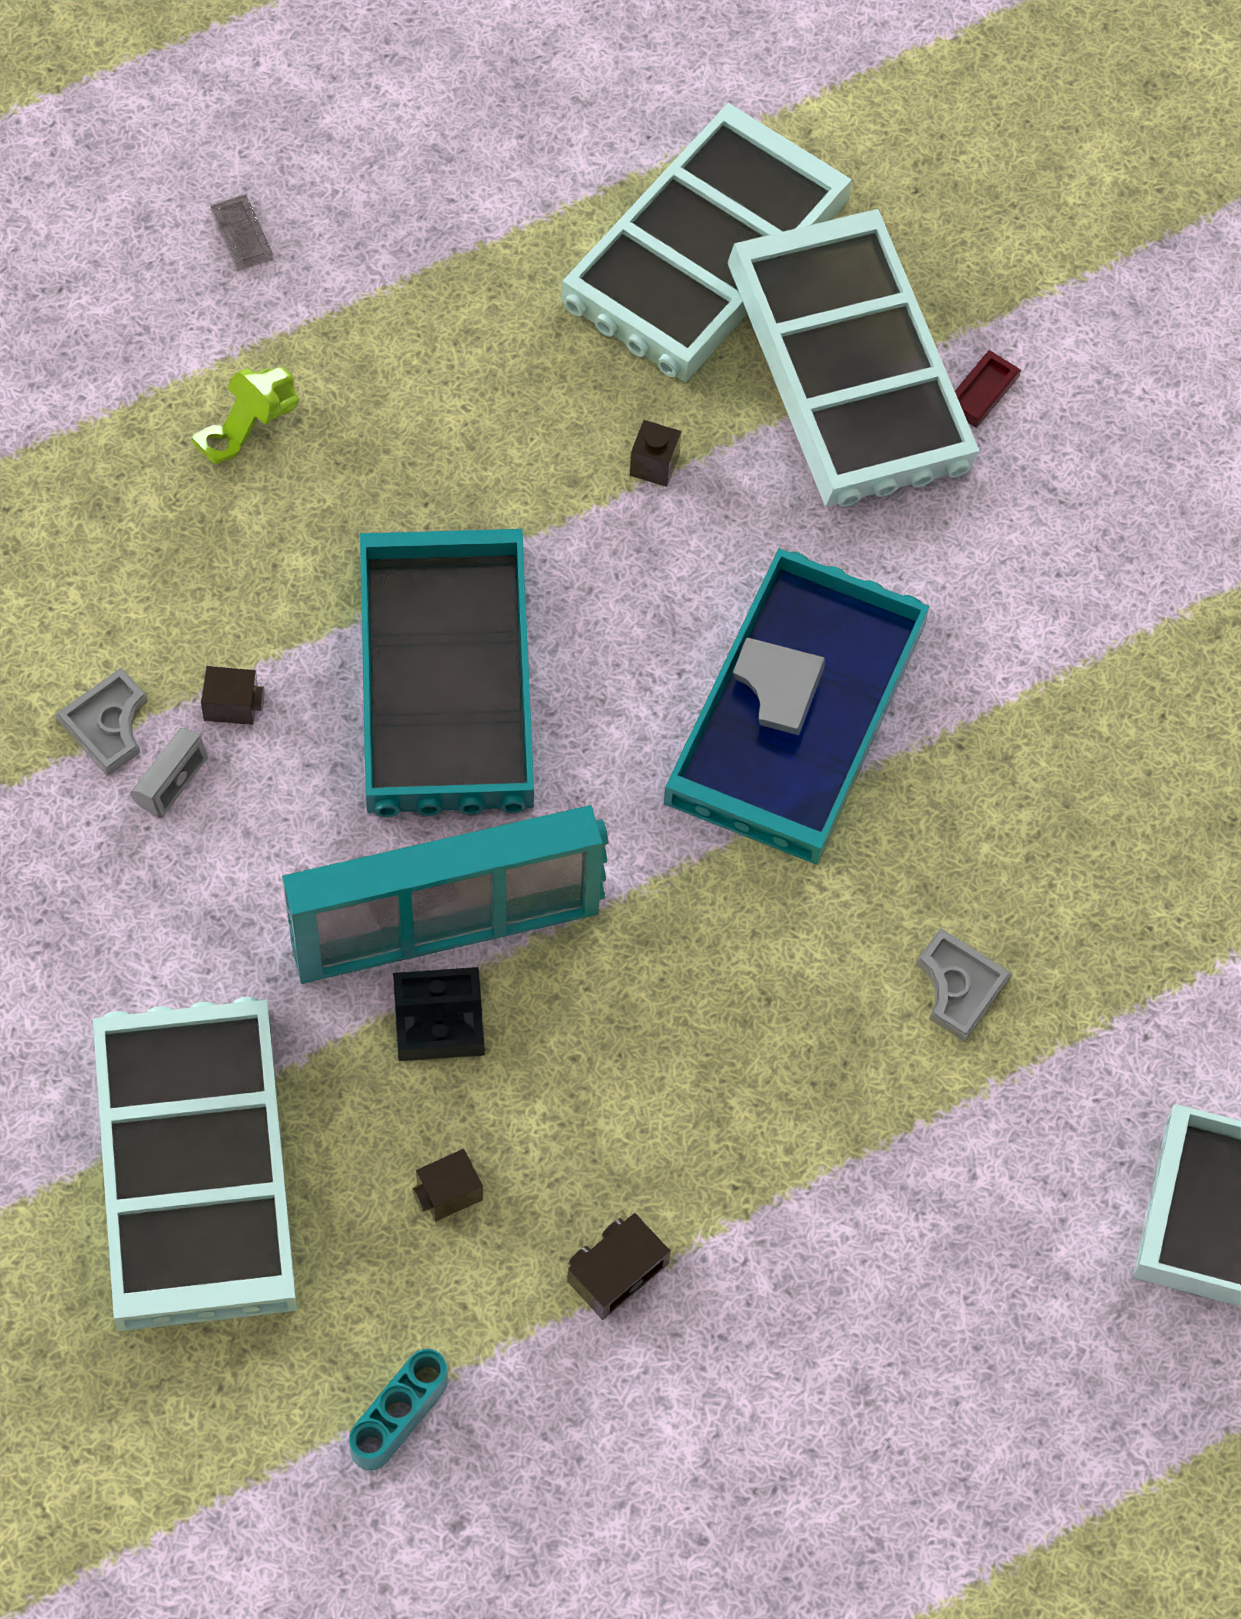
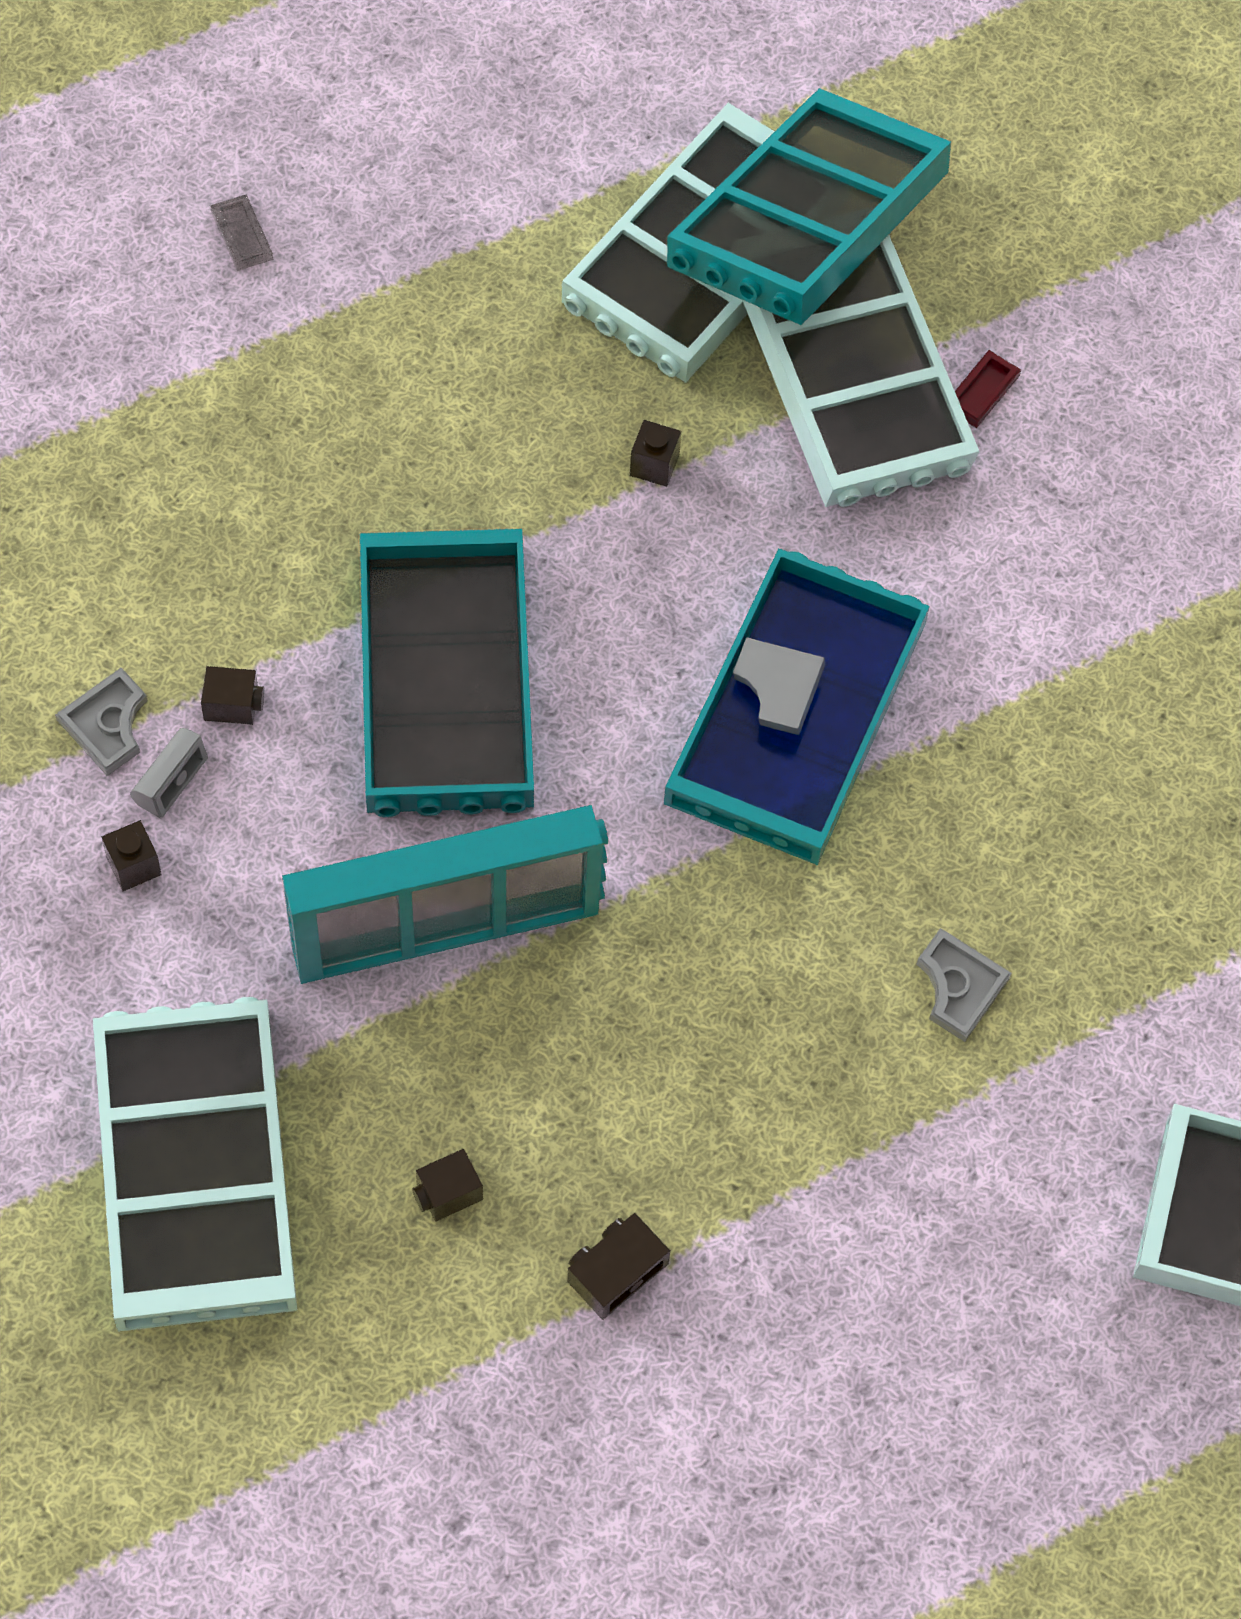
lime piece [192,366,299,464] -> none
teal beam [349,1349,448,1471] -> none
black slope [393,967,485,1061] -> none
none -> dark brown brick [101,820,162,892]
none -> window [667,88,951,325]

